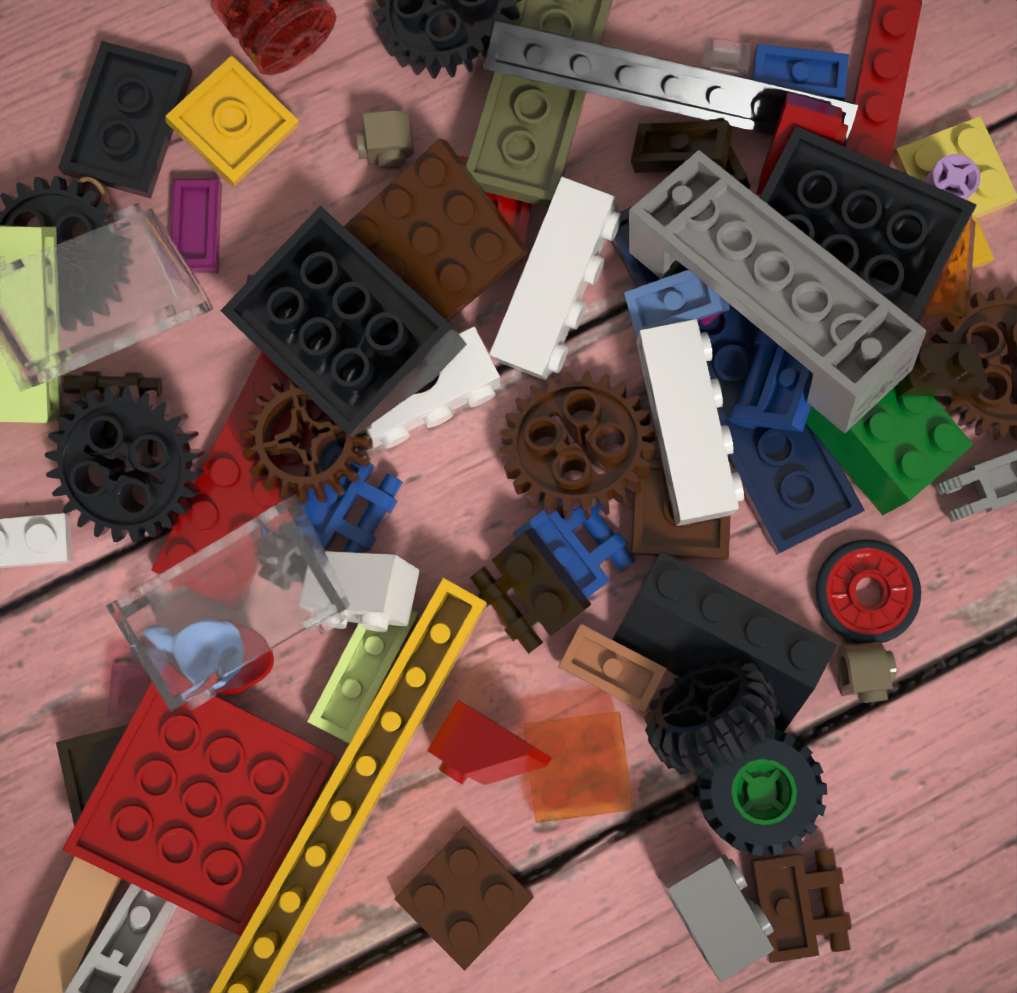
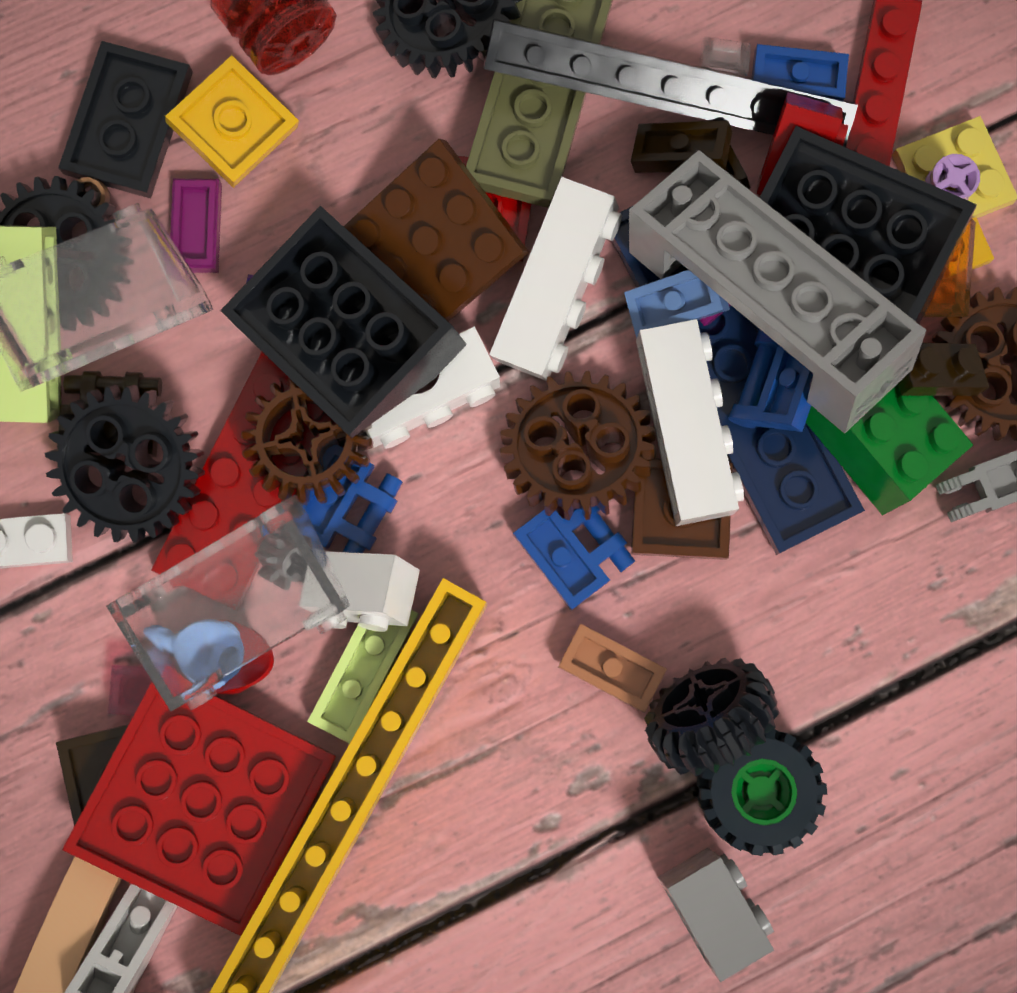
dark tan plate [355,110,414,168] -> none
reddish brown plate [394,826,534,971] -> none
red slope [427,700,552,785] -> none
dark brown plate [470,528,592,654] -> none
clear orange plate [523,711,634,823] -> none
black slope [612,551,837,732] -> none
reddish brown plate [750,848,852,963] -> none
red wheel [816,539,921,644] -> none
dark tan plate [837,642,897,703] -> none

